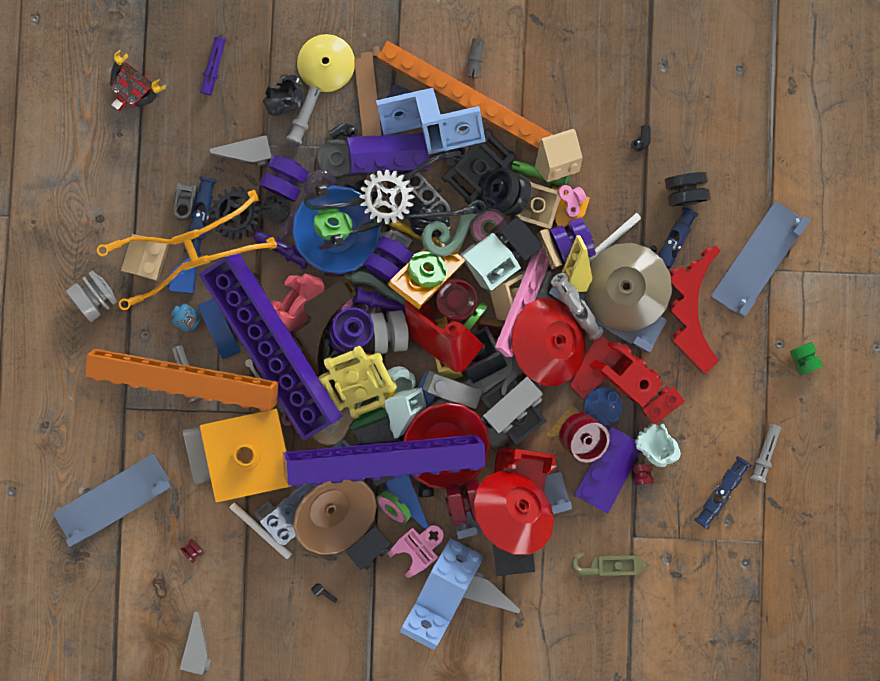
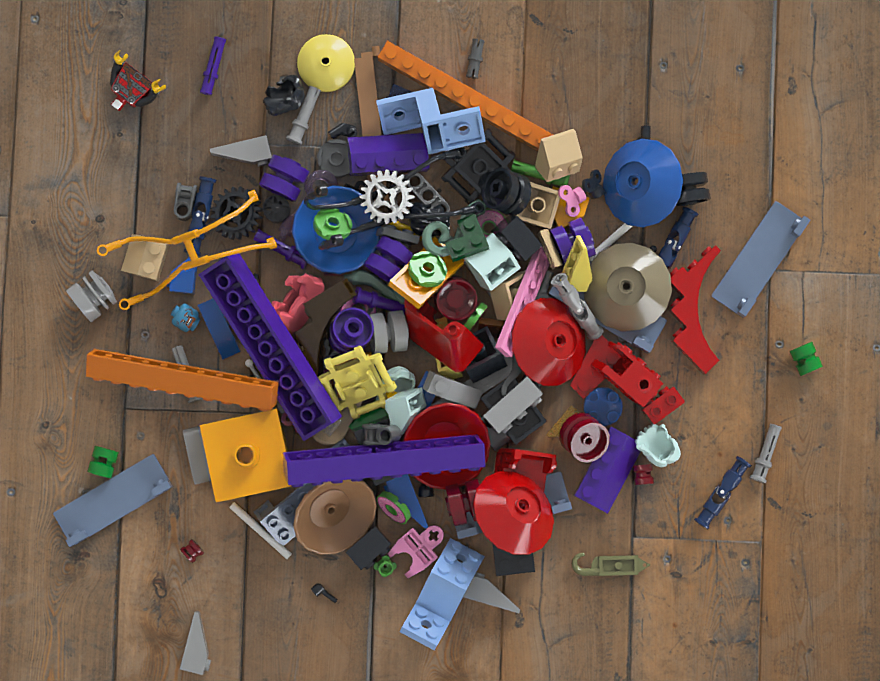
none -> green wheel [87,446,119,478]
none -> dark grey piece [362,424,401,445]
none -> bright green plate [373,555,397,577]
none -> dark grey plate [376,224,420,245]
none -> dark green plate [445,214,489,262]
none -> black piece [582,169,605,199]
none -> blue dish [603,139,683,227]

